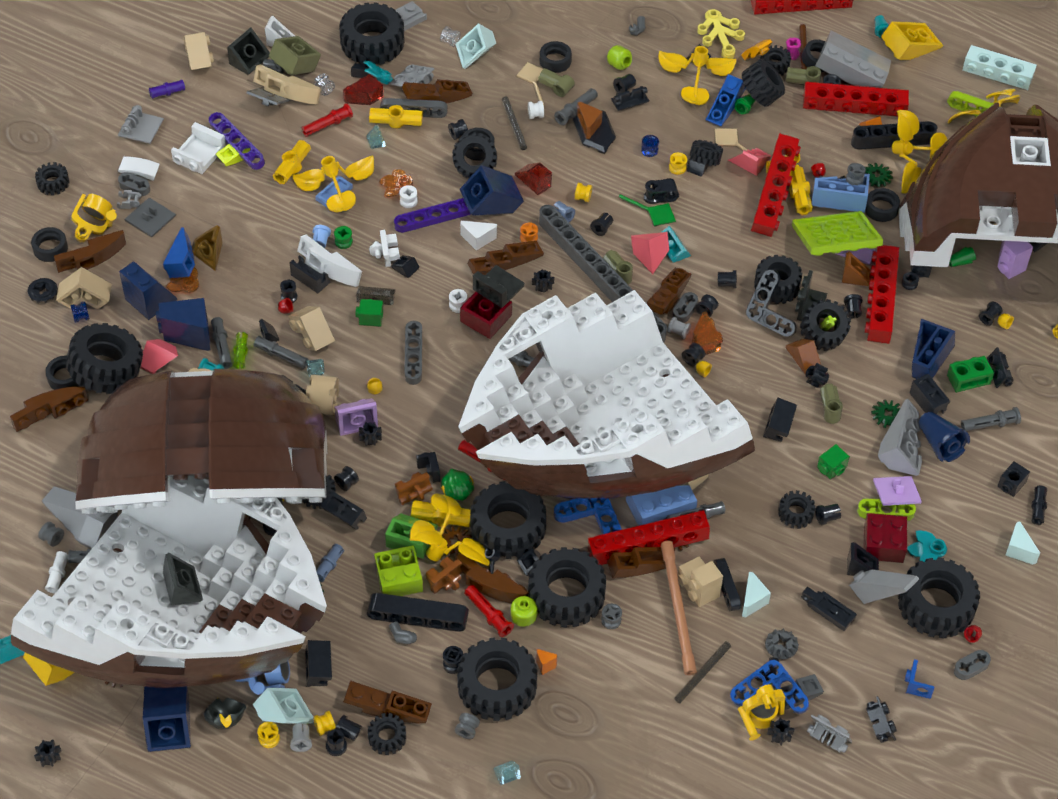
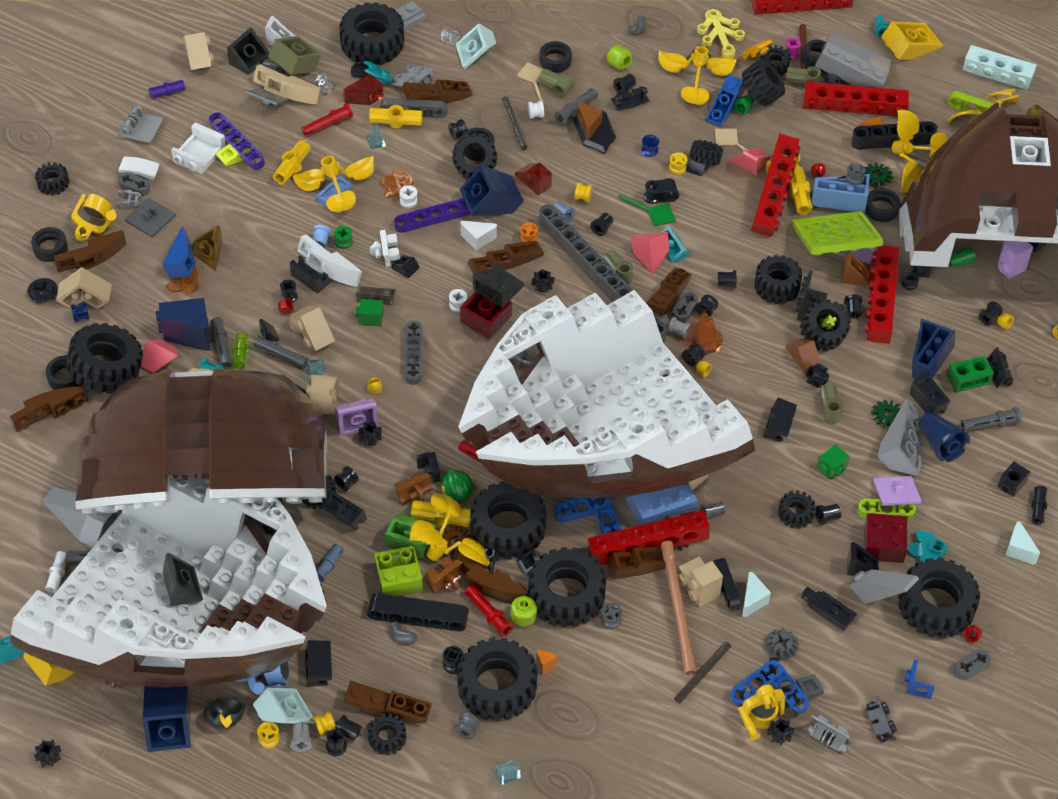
dark grey wheel [38,522,64,547] -> none
dark blue slope [119,261,177,320] -> none
black beam [746,270,797,337] -> none

